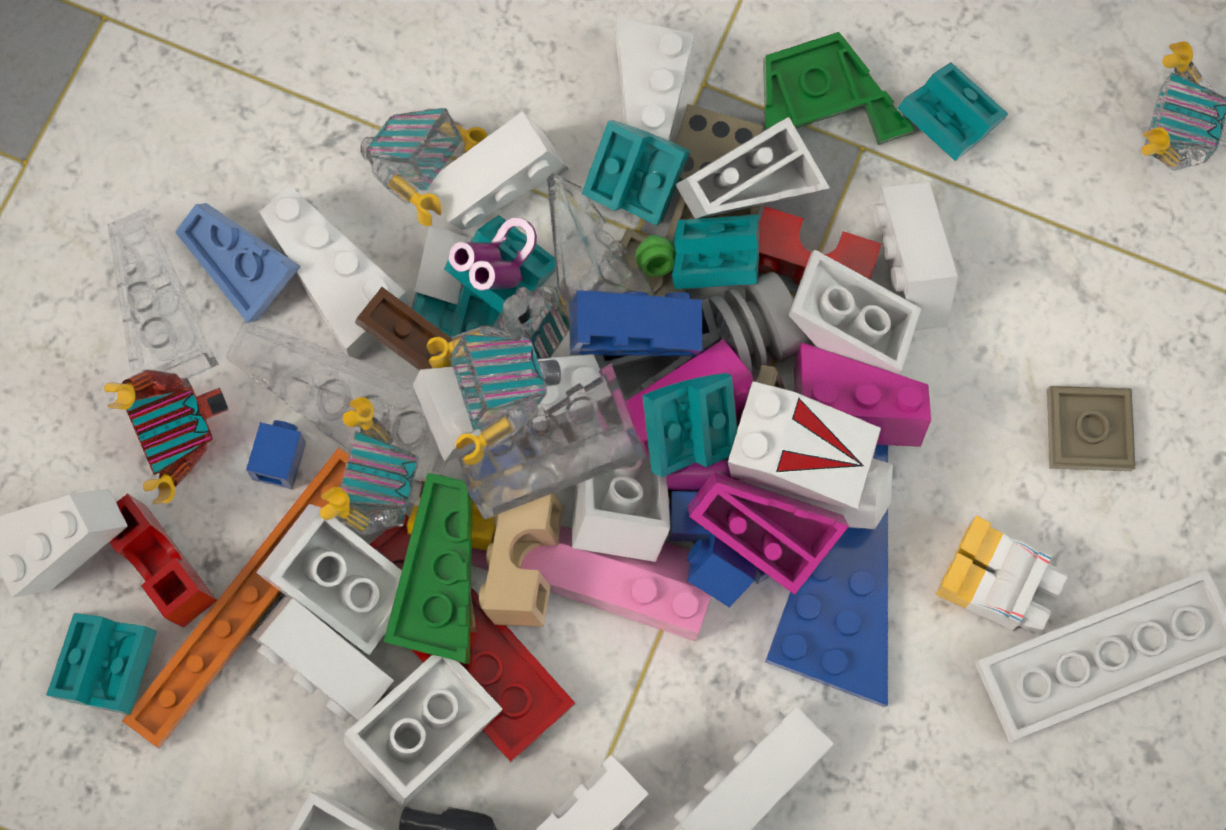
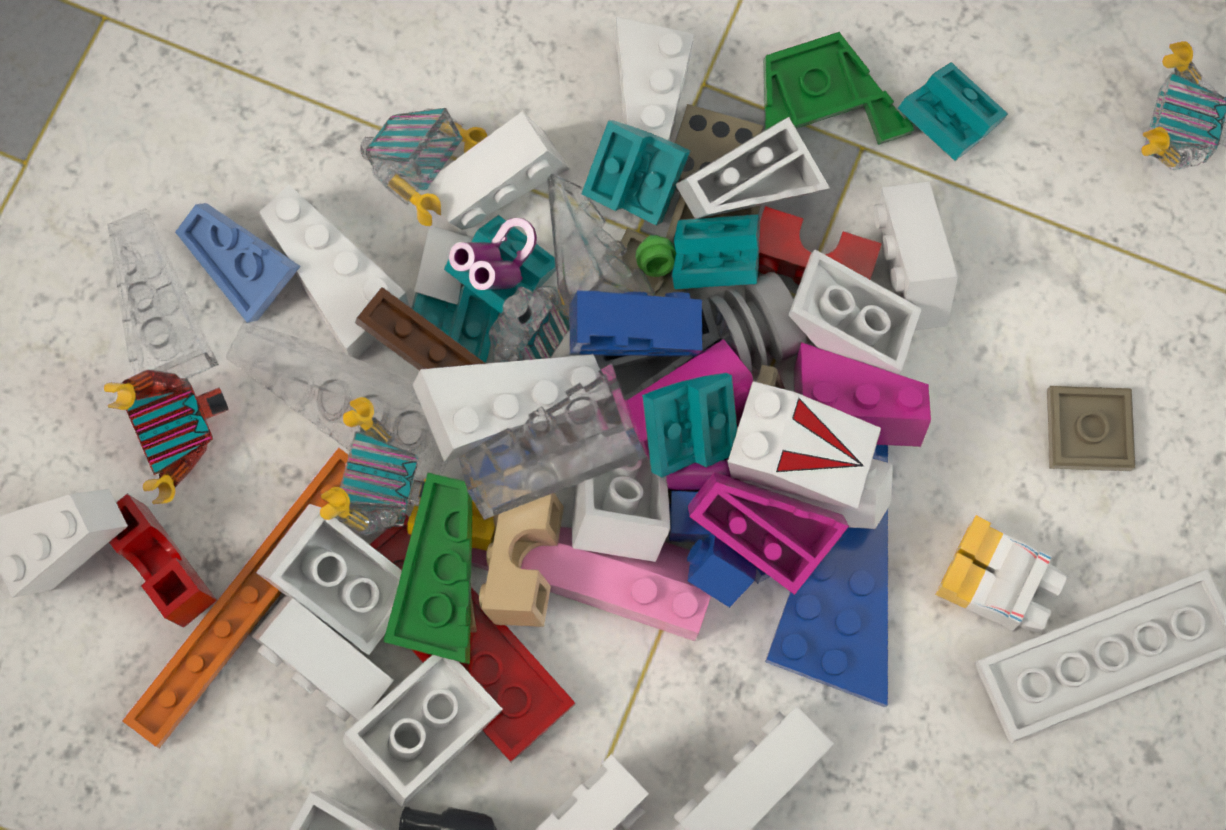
teal slope [46,613,157,715] -> none
blue brick [246,420,306,490] -> none
clear torso [427,325,561,465] -> none

